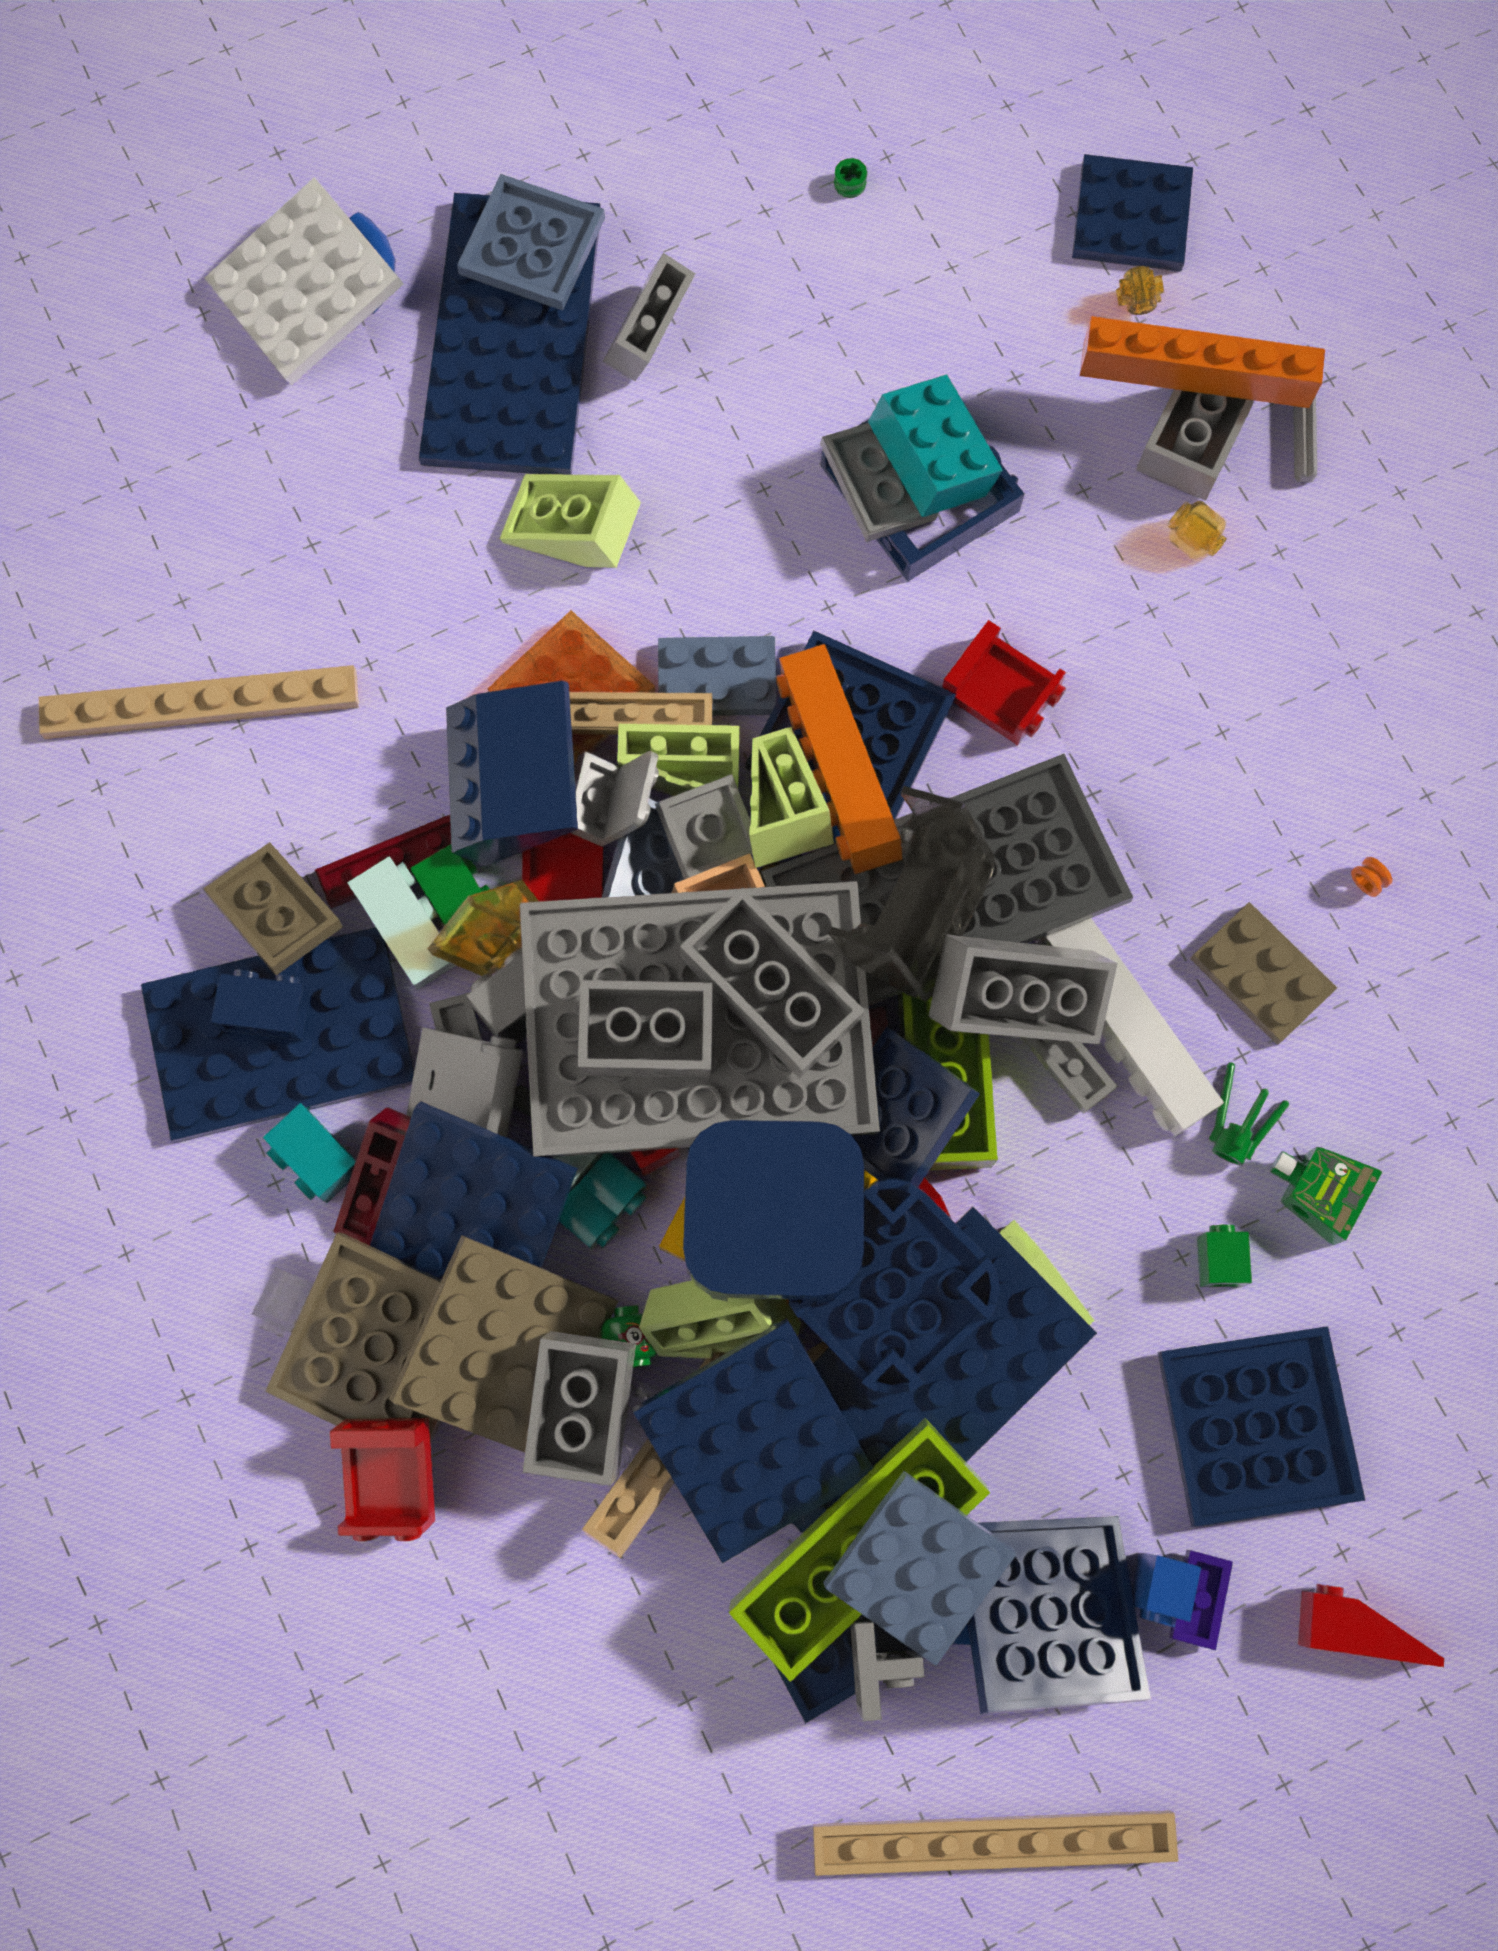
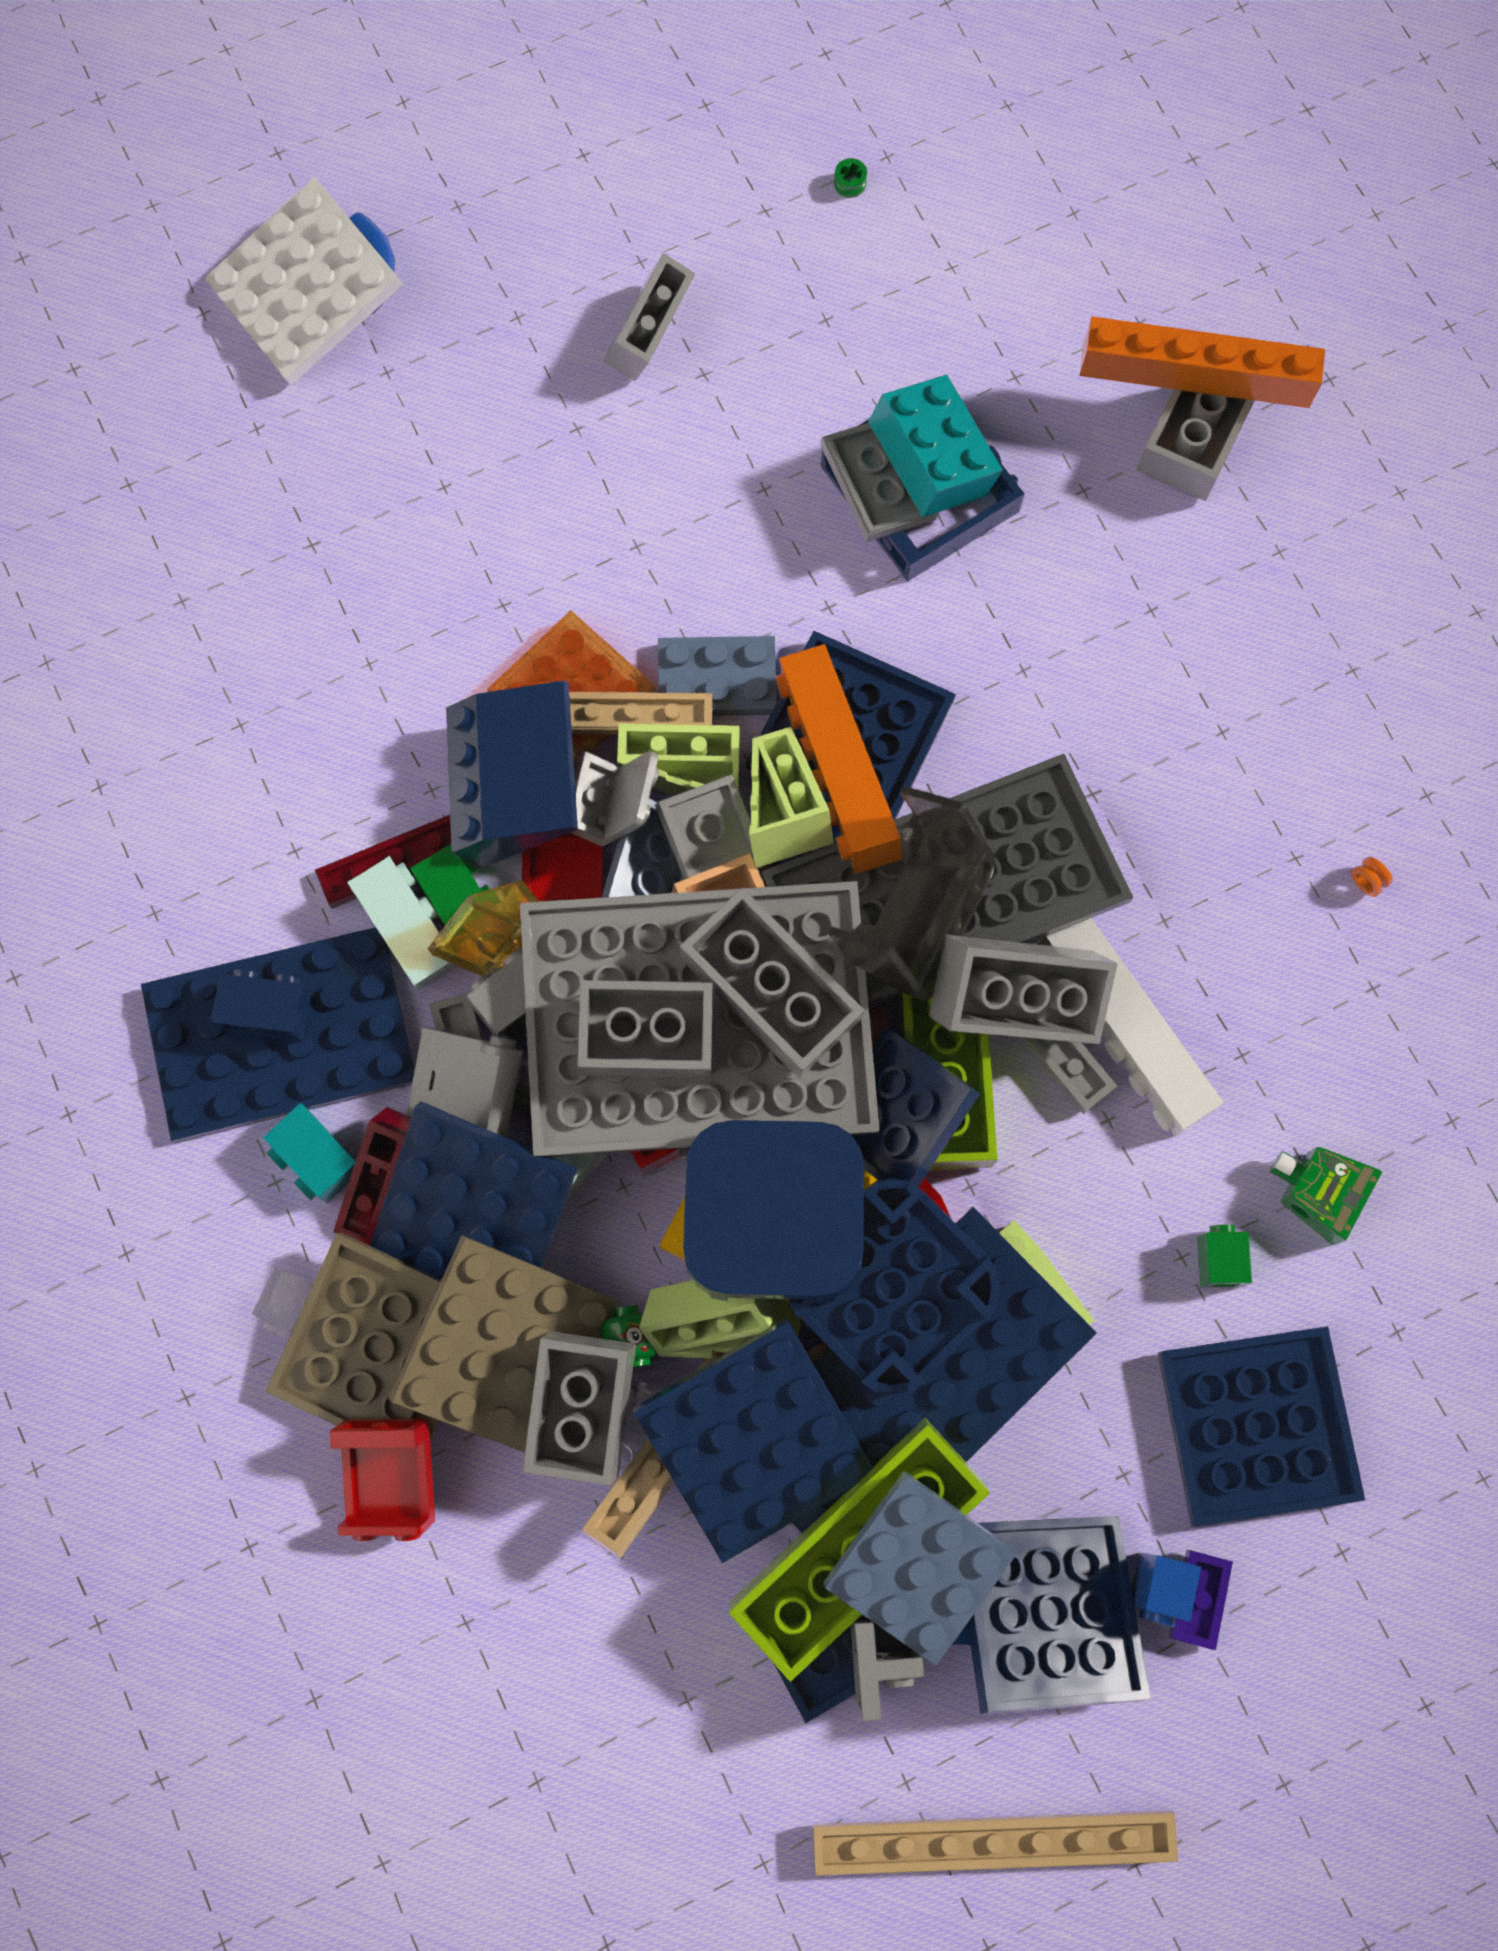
tan plate [38,665,359,739] -> none
dark tan plate [203,842,343,976] -> none
dark blue plate [419,193,601,475] -> none
sand blue plate [457,174,605,310] -> none
yellowish green slope [500,474,641,568] -> none
teal brick [559,1153,647,1250] -> none
red panel [942,620,1067,746] -> none
dark blue plate [1072,154,1193,271] -> none
clear yellow gear [1116,266,1165,315] -> none
clear yellow head [1167,501,1227,559] -> none
dark tan plate [1190,902,1337,1045] -> none
green plant [1208,1062,1289,1166] -> none
light grey axle [1293,396,1317,483] -> none
red slope [1298,1584,1445,1668] -> none

